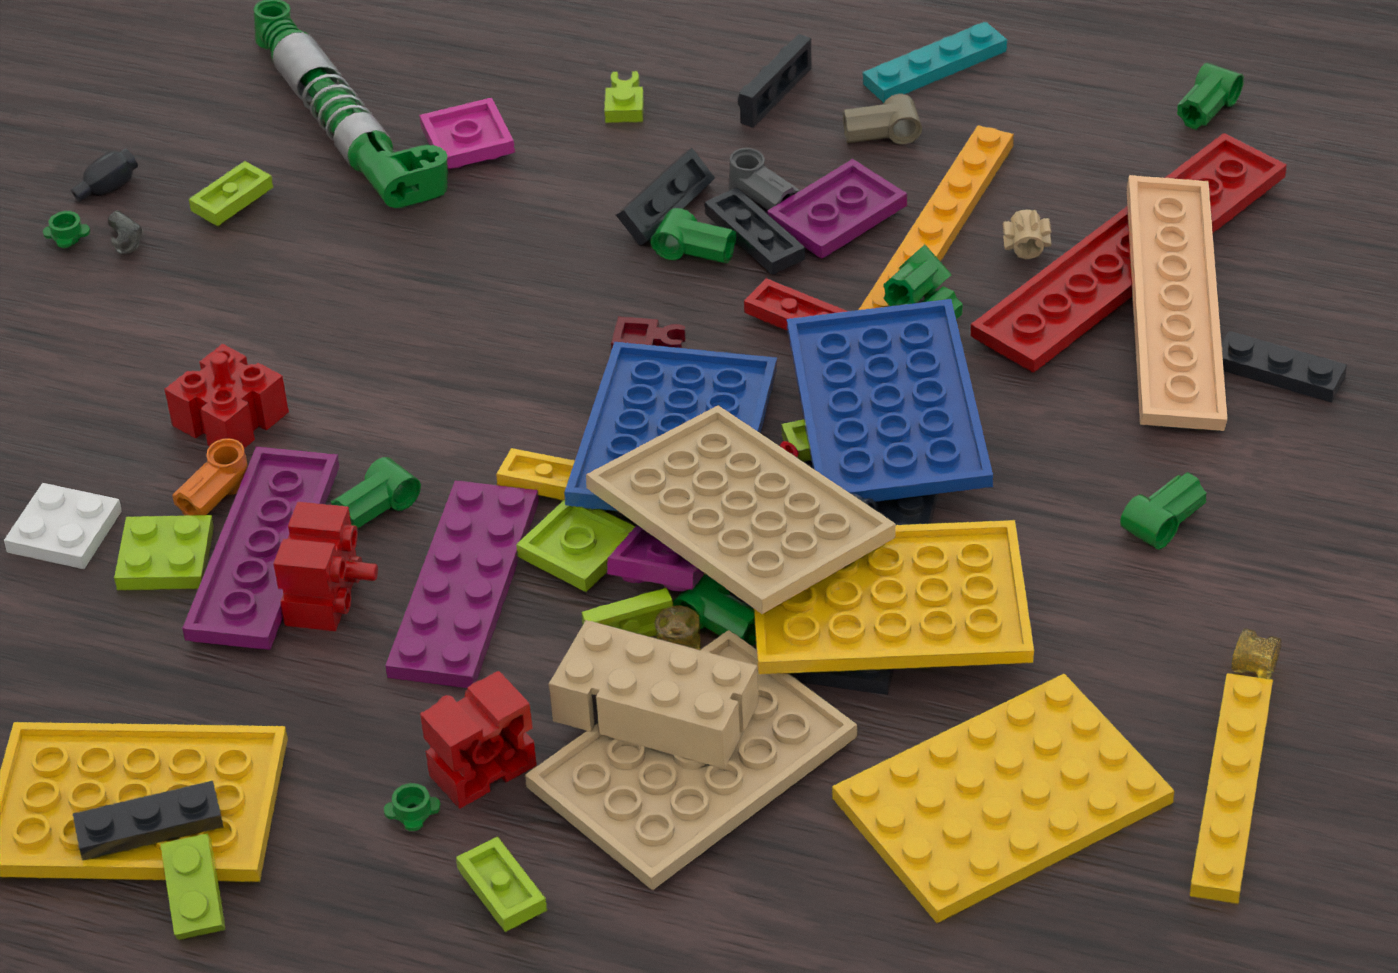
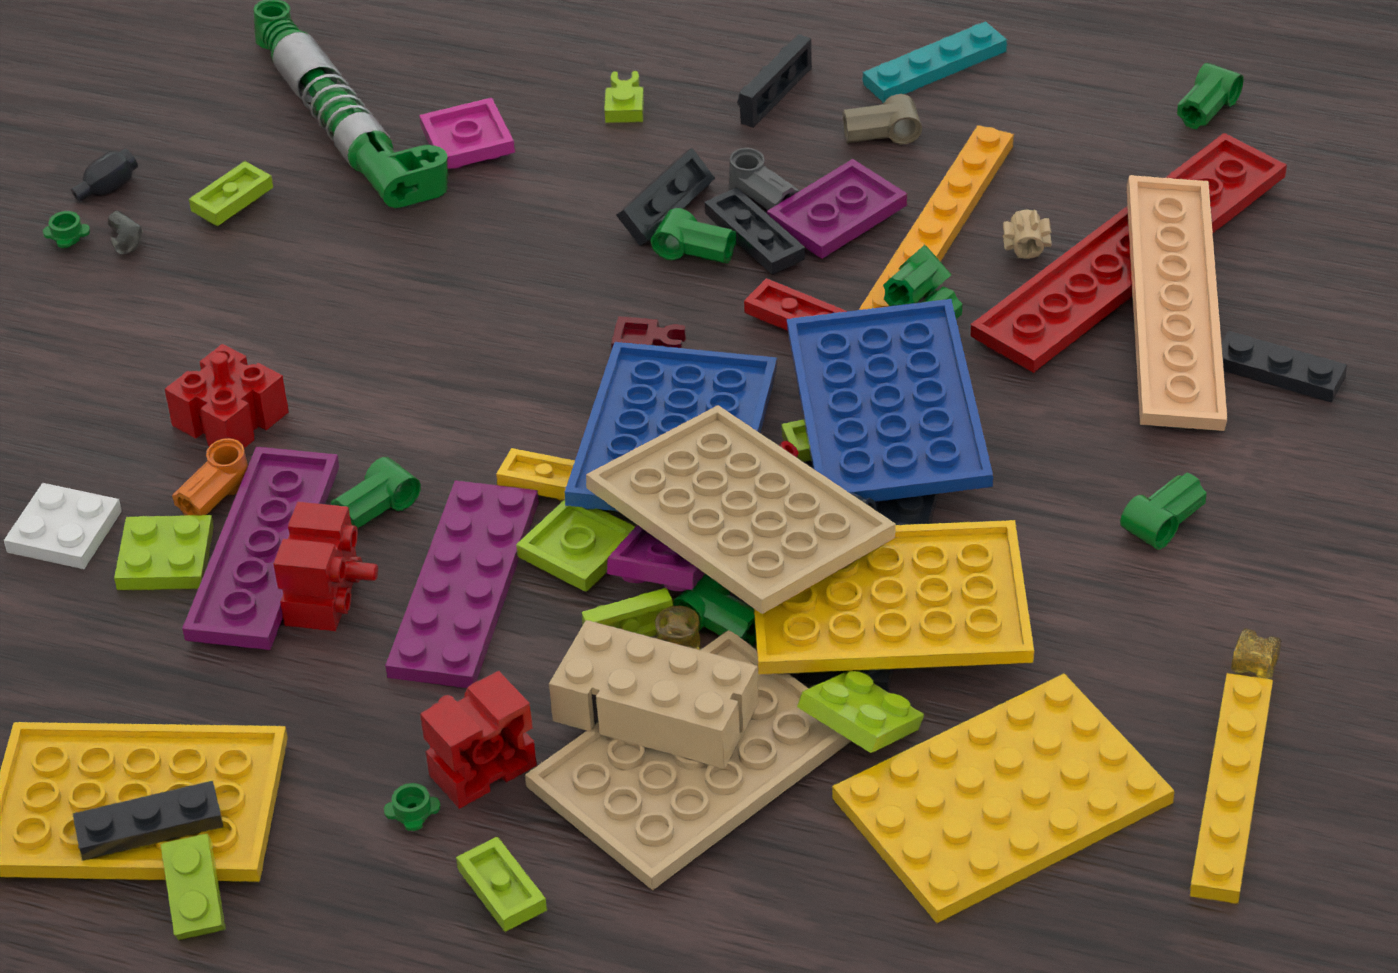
none -> lime plate [797,670,925,753]

